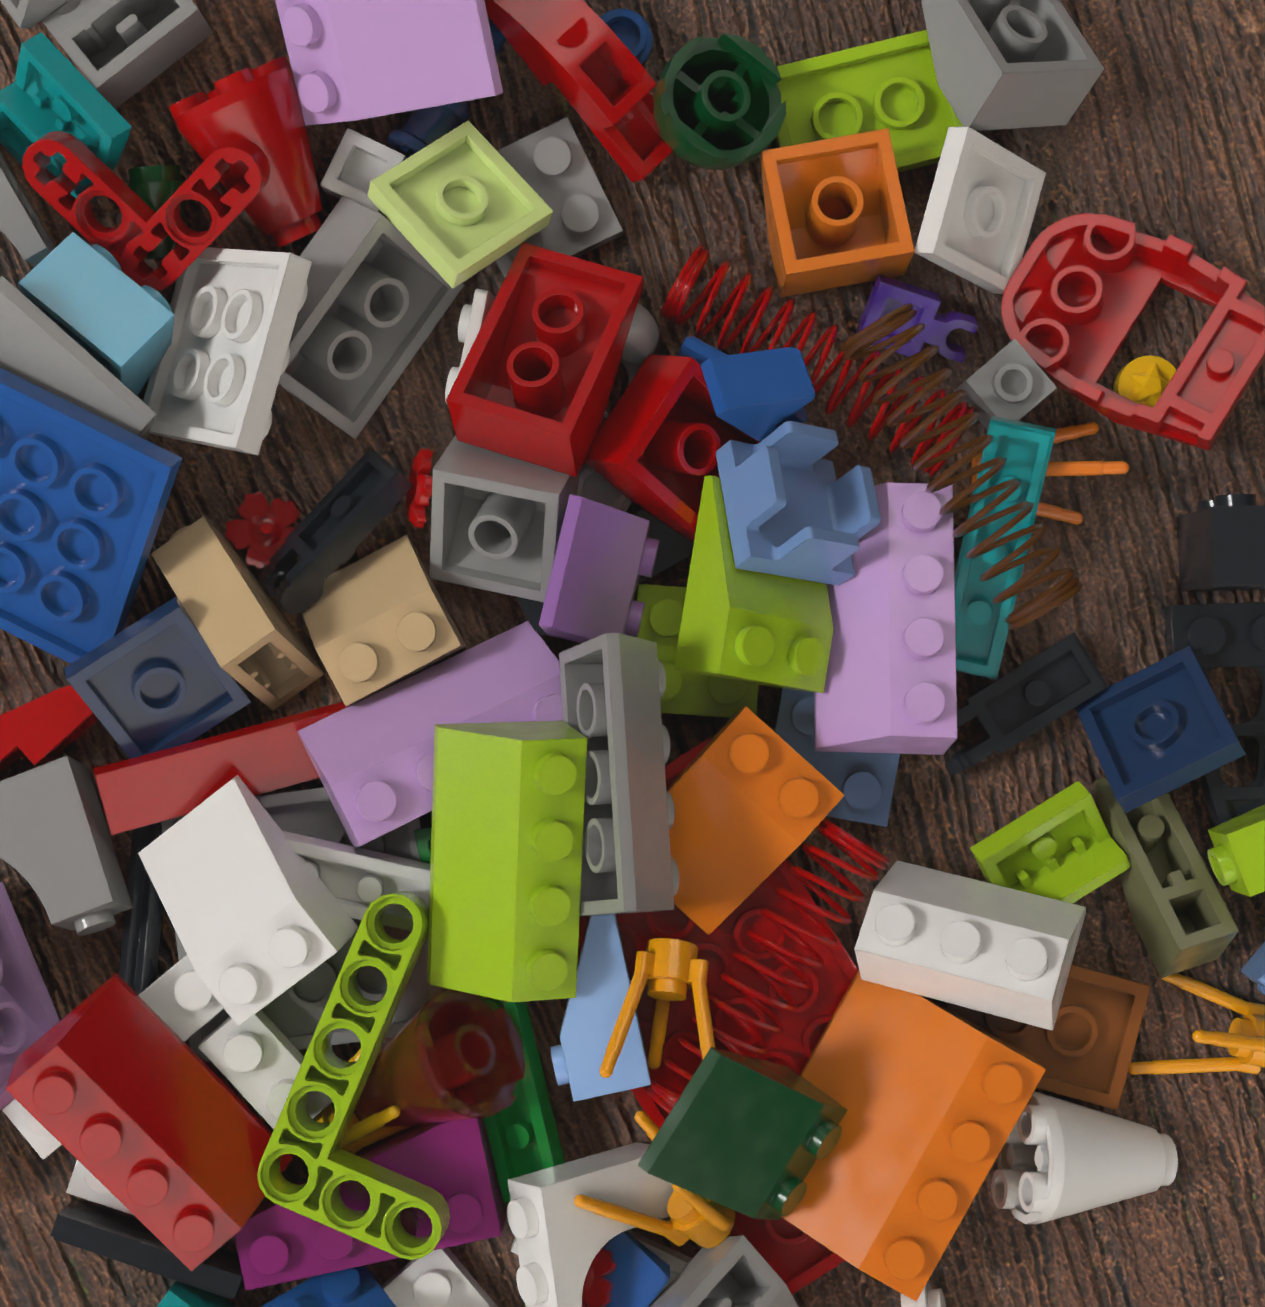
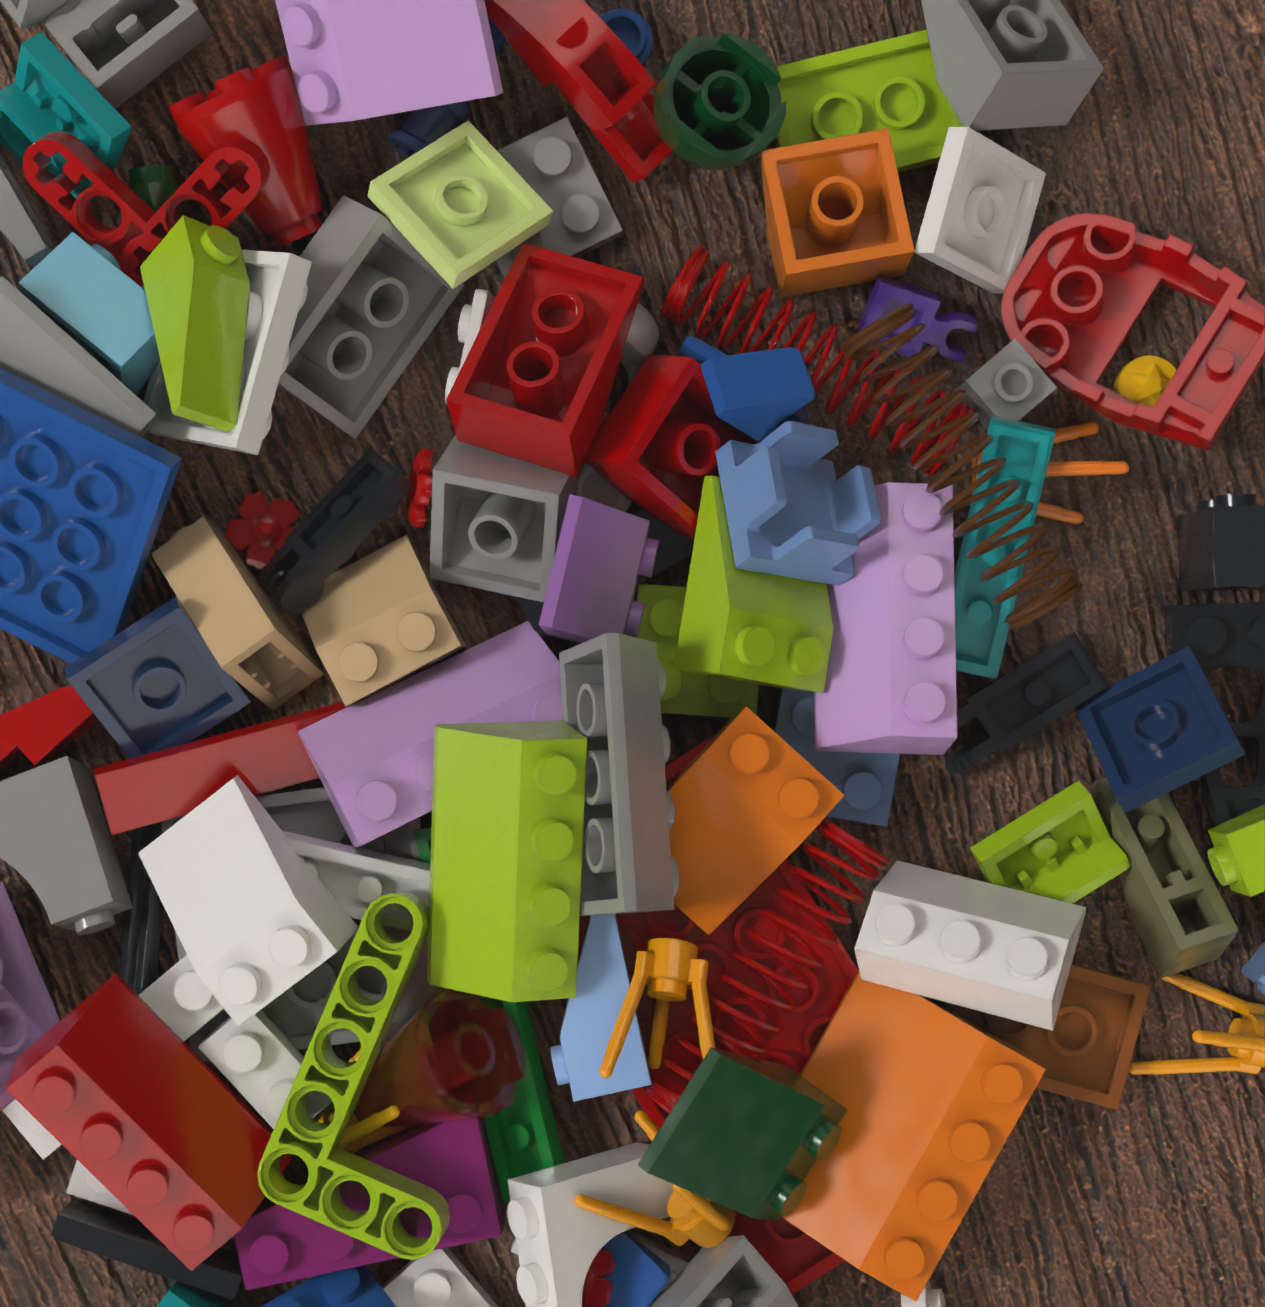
white plate [320,128,407,214] -> none
white cone [991,1091,1178,1224] -> none
none -> lime slope [140,215,250,432]

